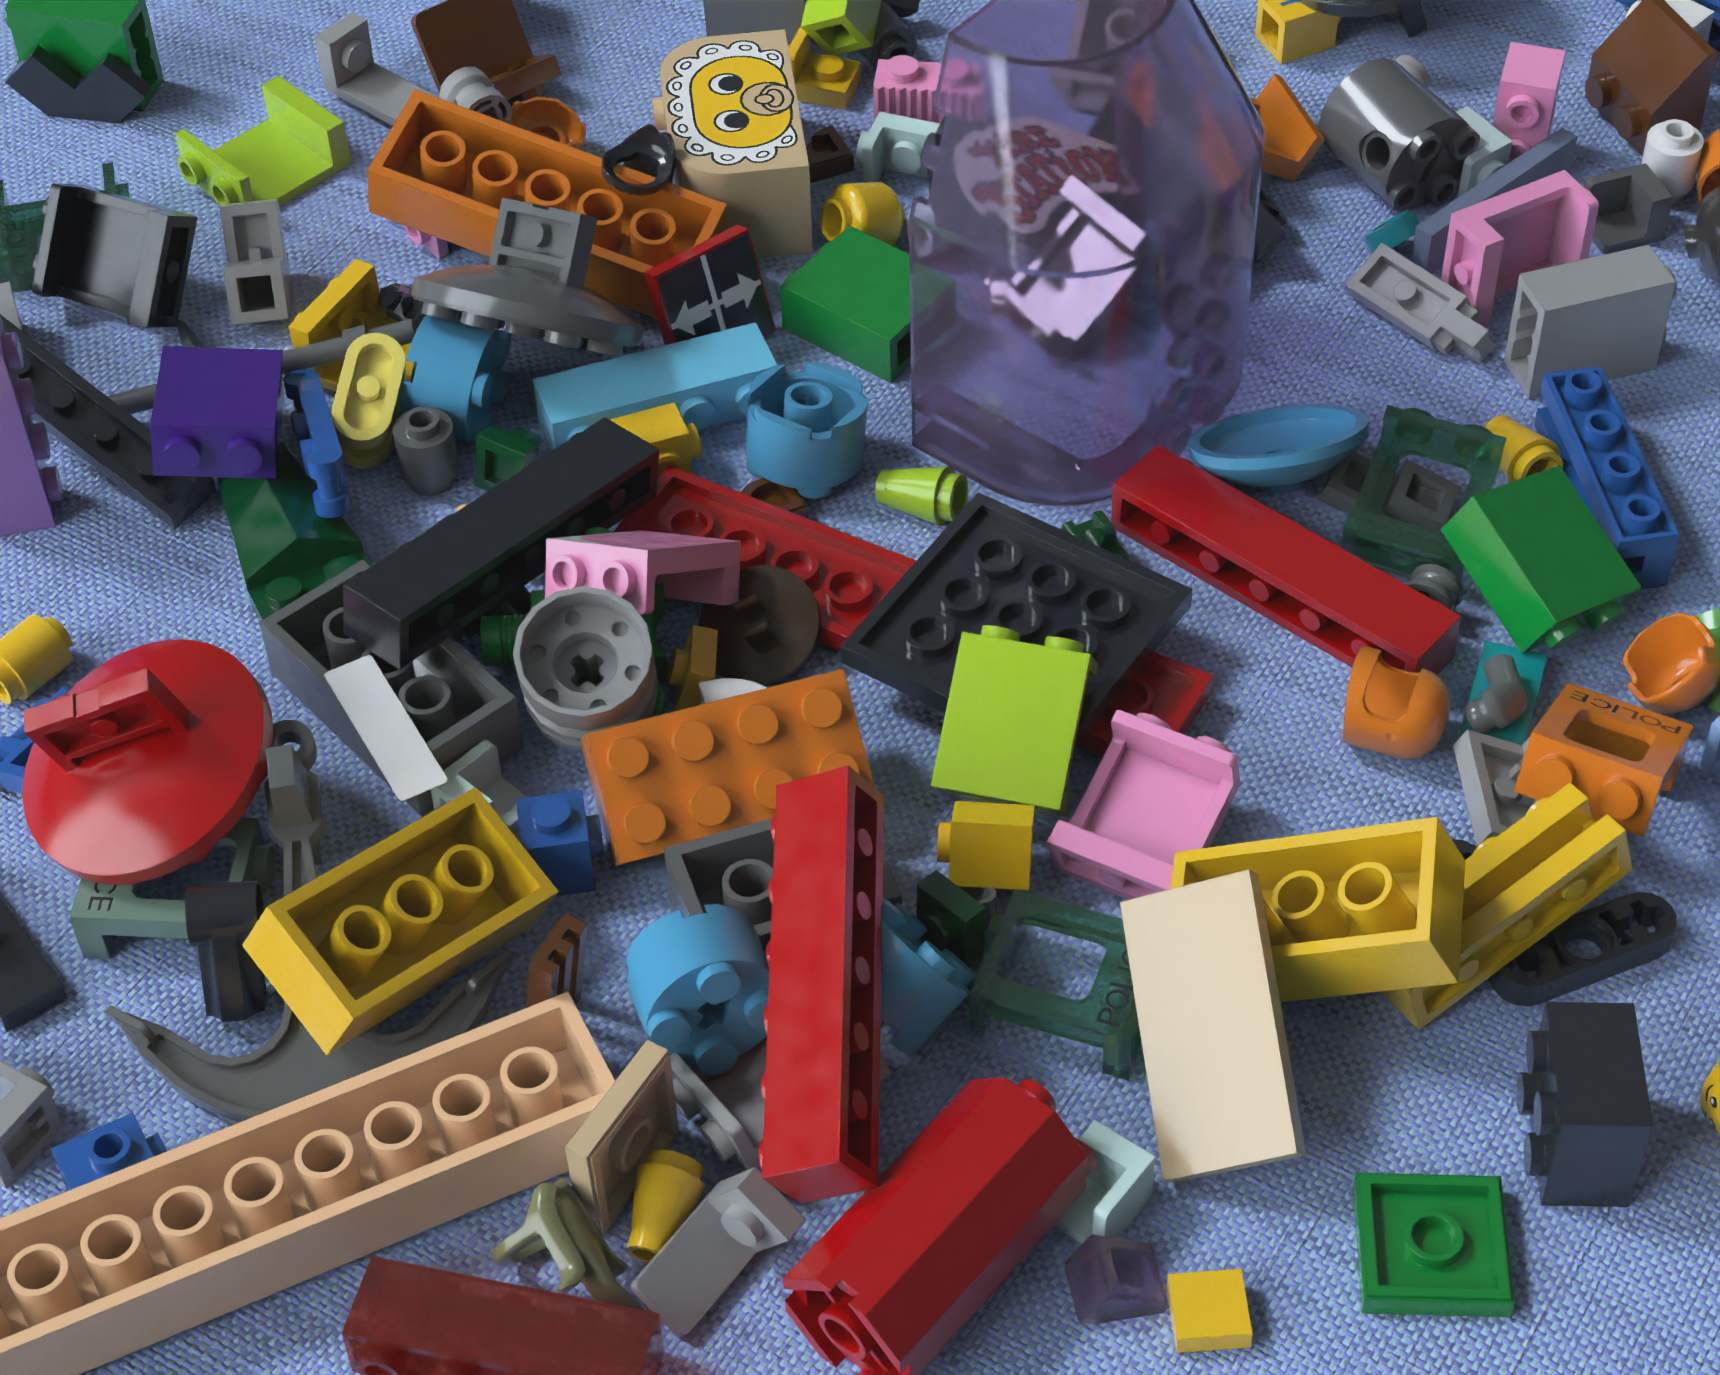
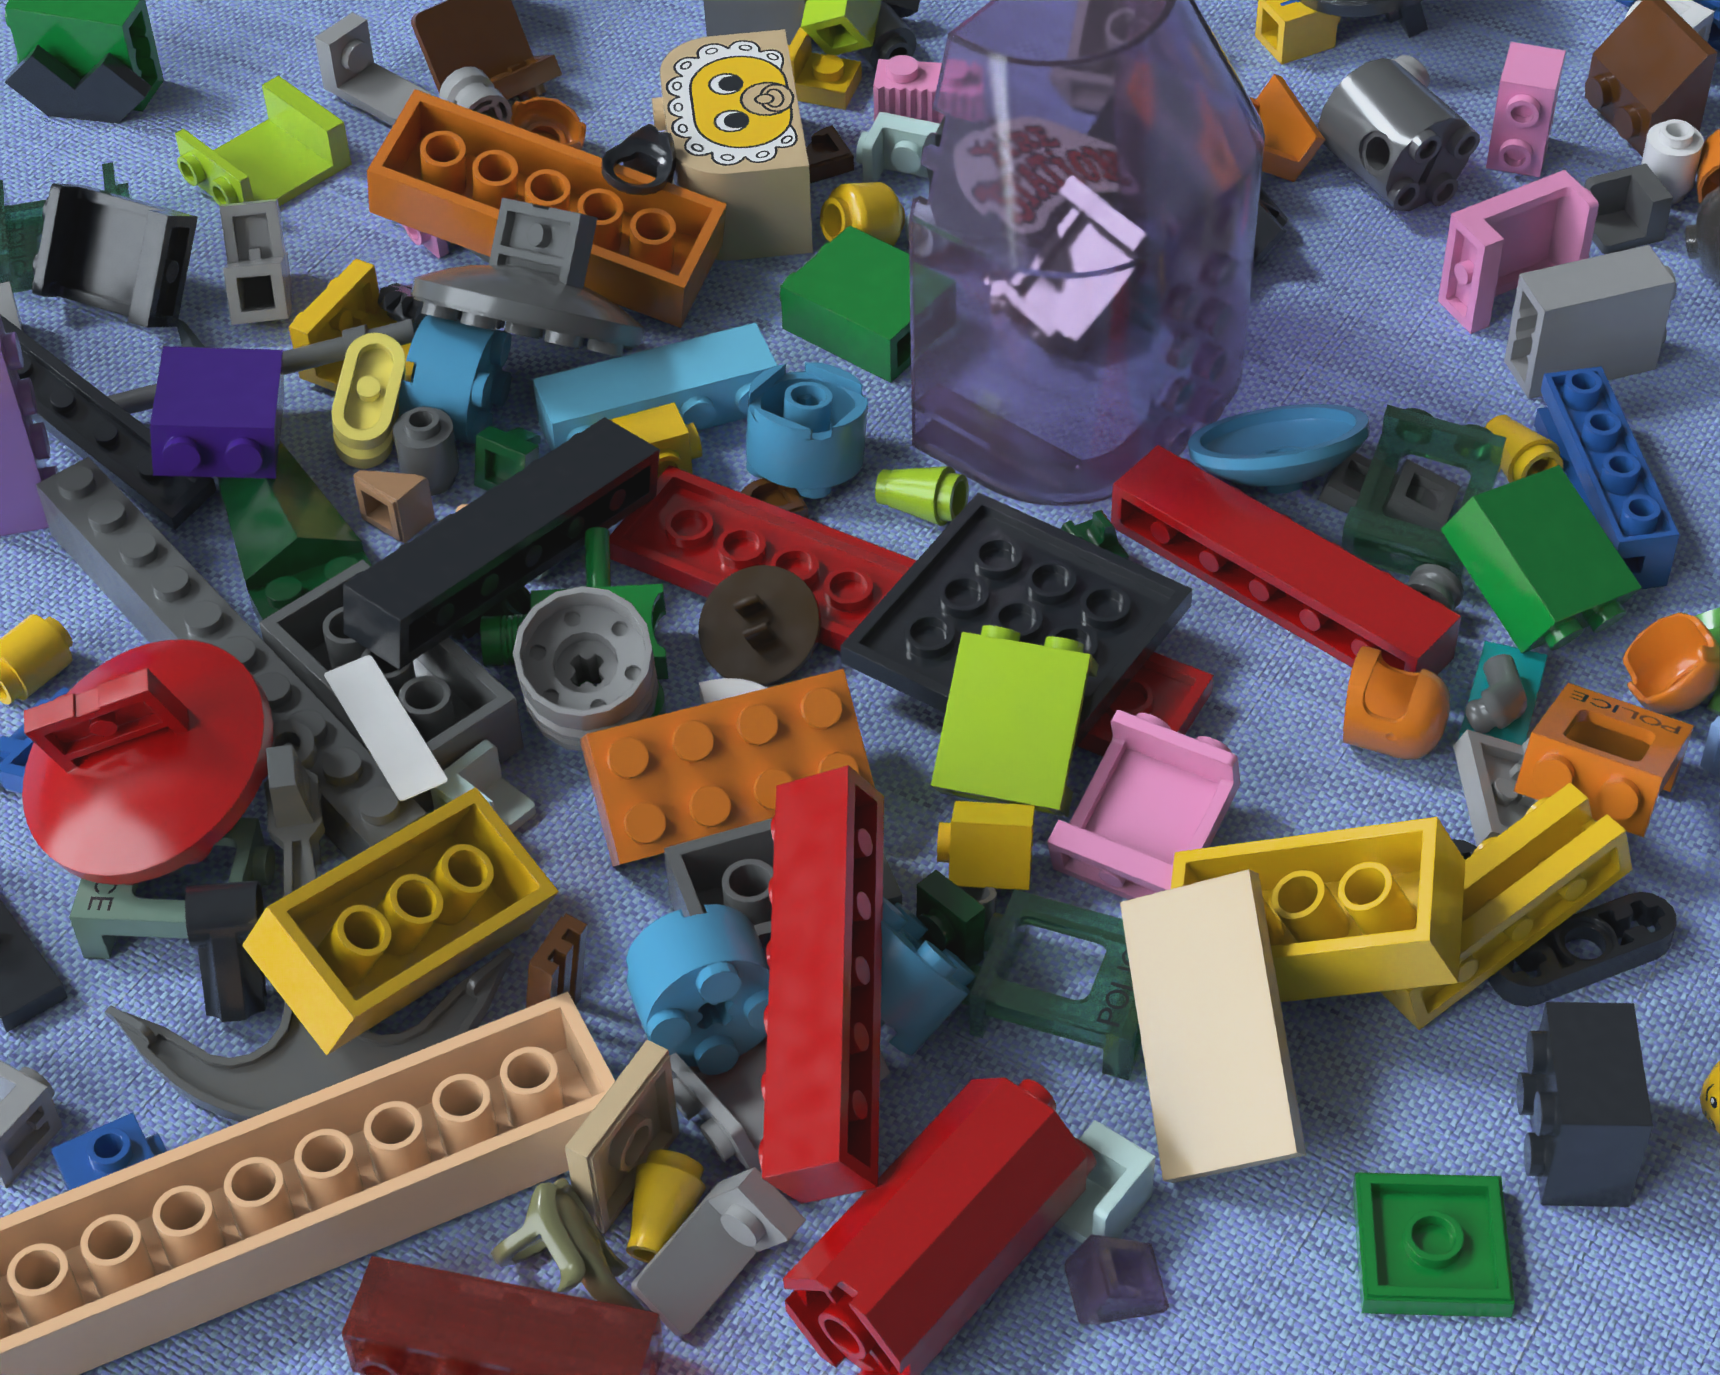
blue plate [283,369,352,518] -> none
blue brick [516,790,604,896] -> none
bright pink panel [545,530,741,614] -> none
tile [643,225,776,345] -> none
yellow plate [666,625,718,711] -> none
yellow tile [1166,1269,1253,1353] -> none
light grey hinge [1344,243,1495,363] -> none
teal tile [1364,210,1420,253] -> none
sand blue tile [1411,128,1577,274] -> none
light aqua bracket [1456,106,1513,197] -> none
none -> dark grey brick [36,457,427,860]
none -> medium nougat slope [353,470,435,543]

